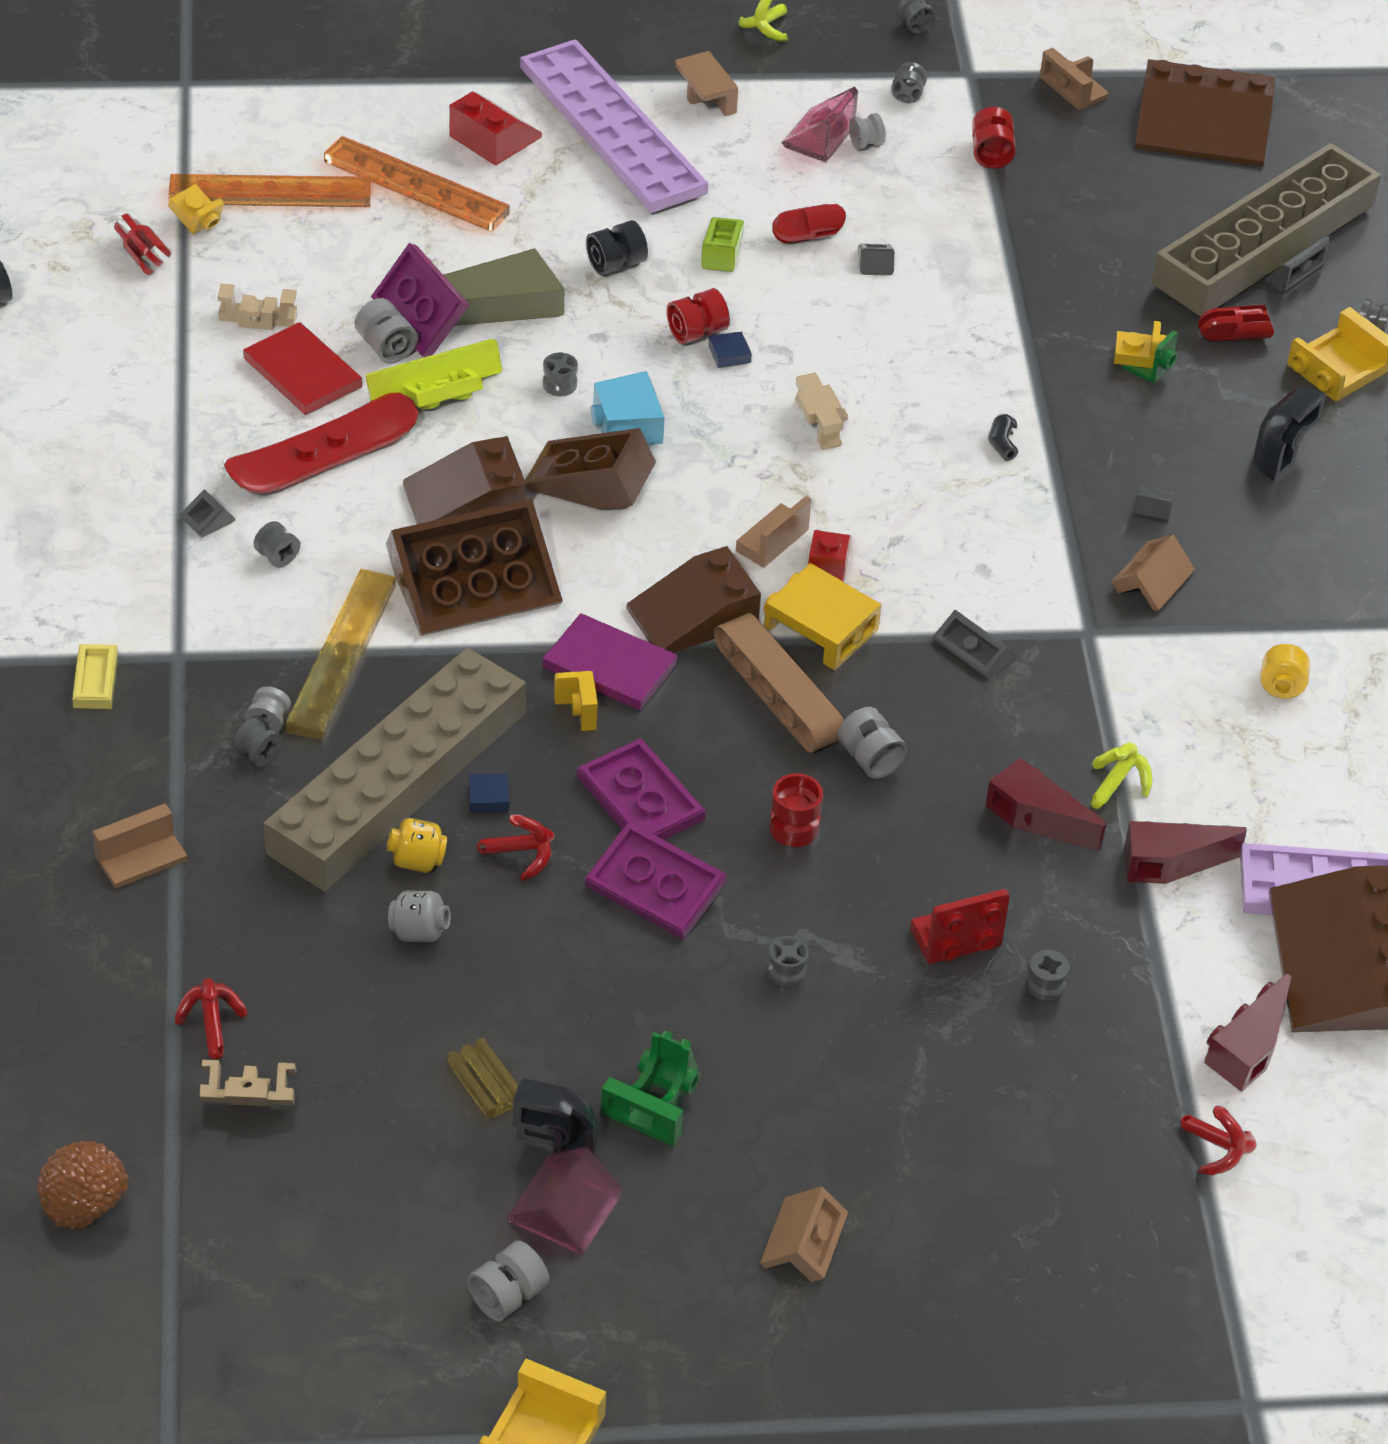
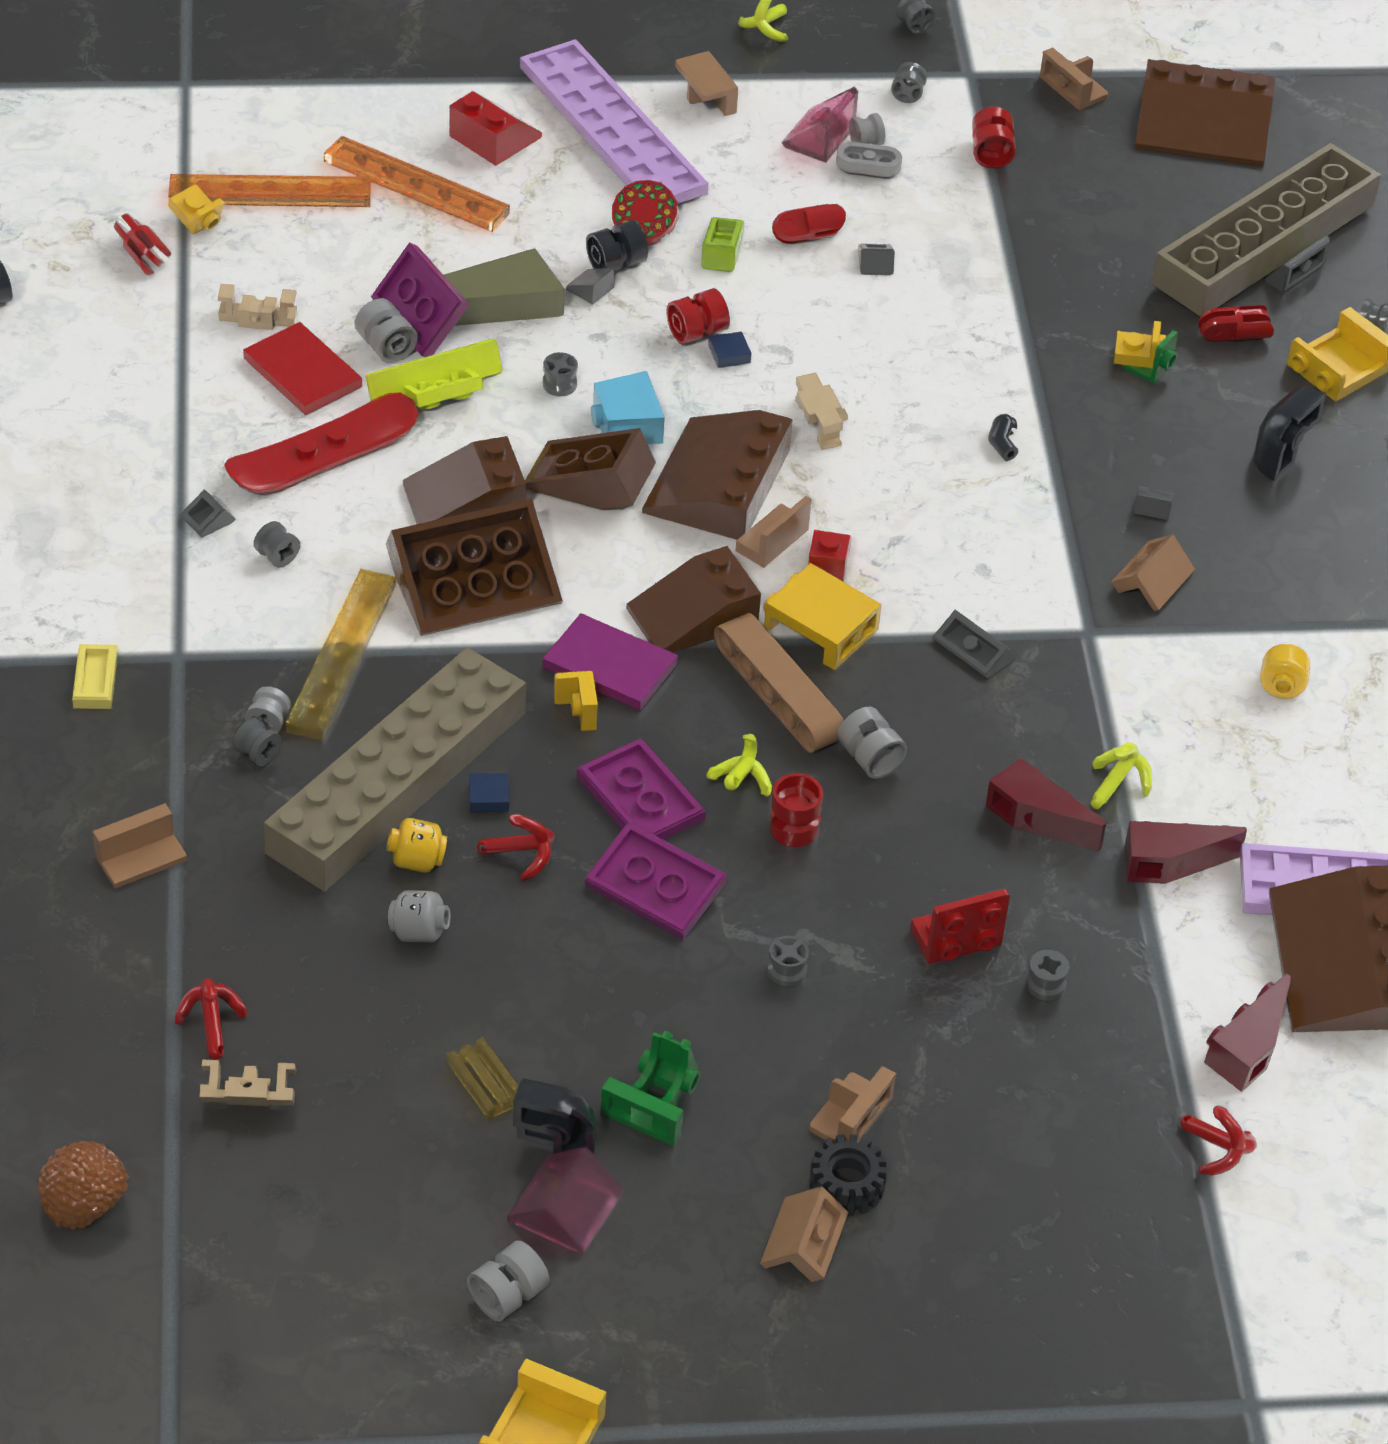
none -> dark grey slope [566,268,615,304]
none -> tile [612,180,679,245]
none -> reddish brown slope [642,410,793,540]
none -> neon yellow piece [706,733,772,797]
none -> medium nougat panel [809,1066,896,1144]
none -> black tyre [809,1134,888,1216]
none -> light grey plate [836,142,902,178]

